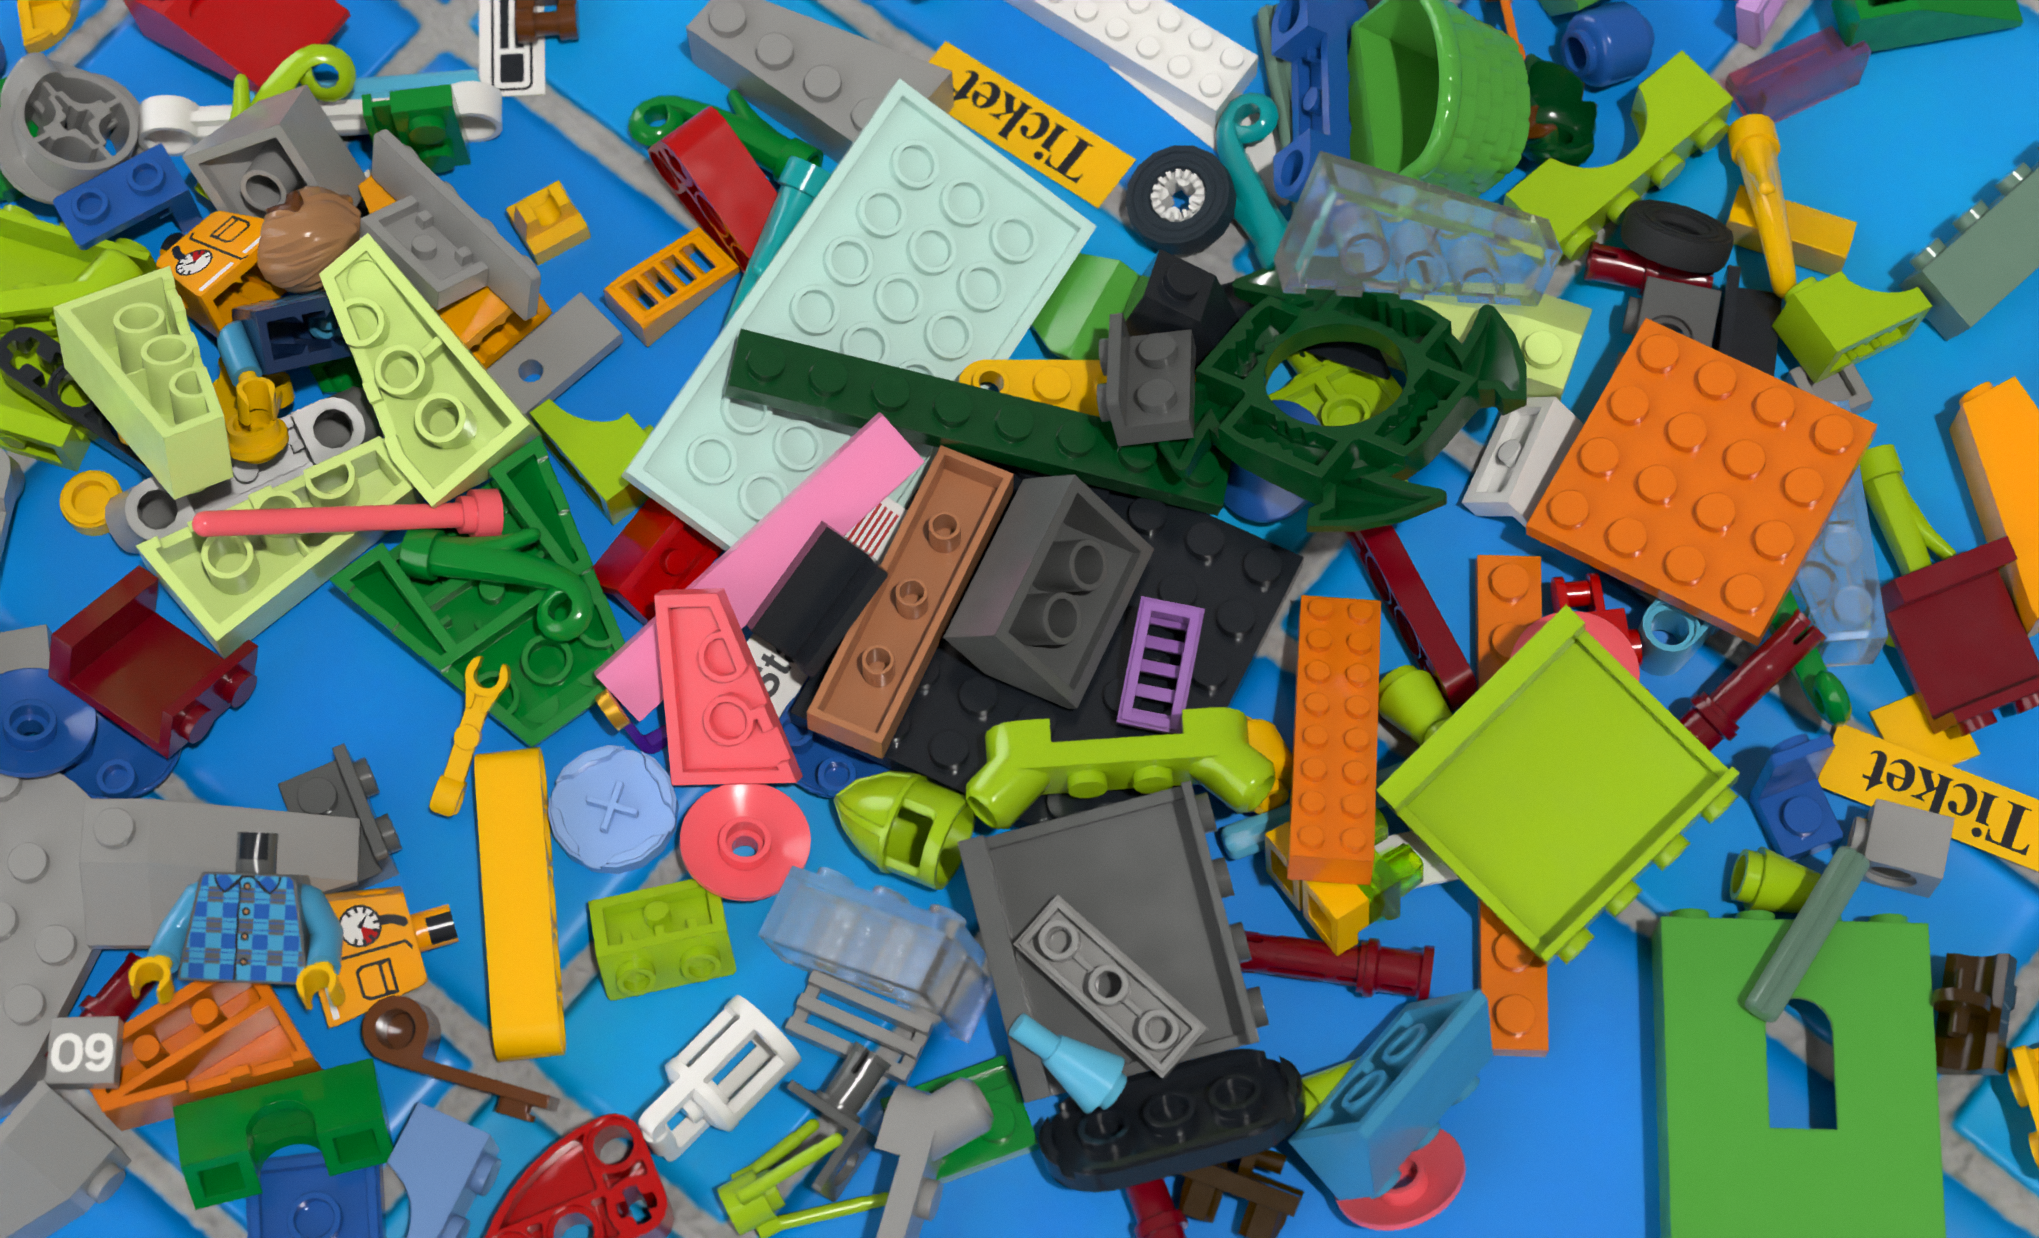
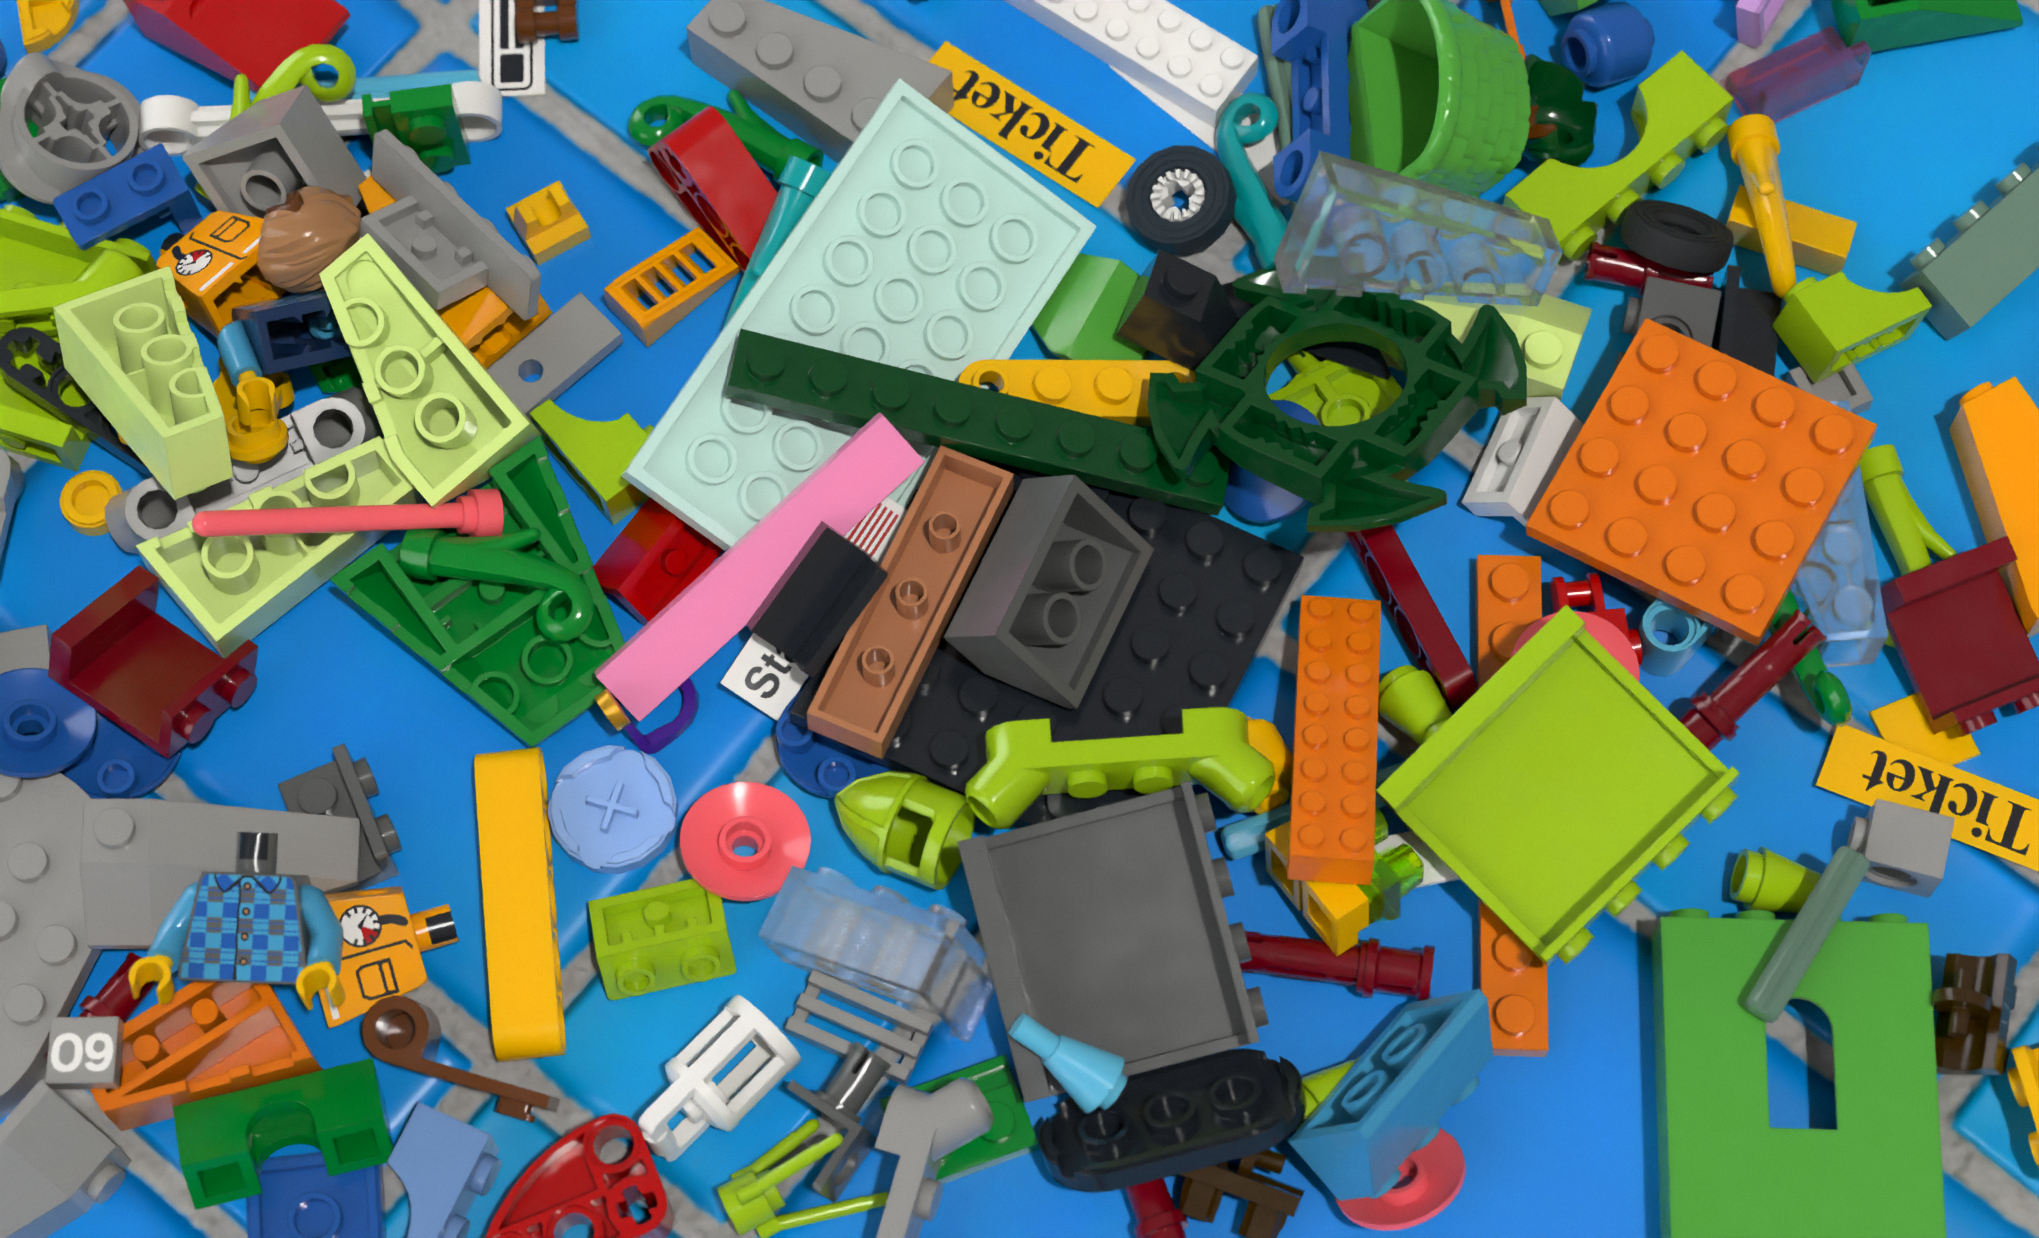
yellow piece [430,656,511,817] -> none
coral wing [654,588,803,785] -> none
light grey tile [1014,895,1208,1079] -> none
dark grey bracket [1097,313,1196,446] -> none
medium lavender slope [1116,596,1205,734] -> none
blue bracket [1748,734,1845,861] -> none

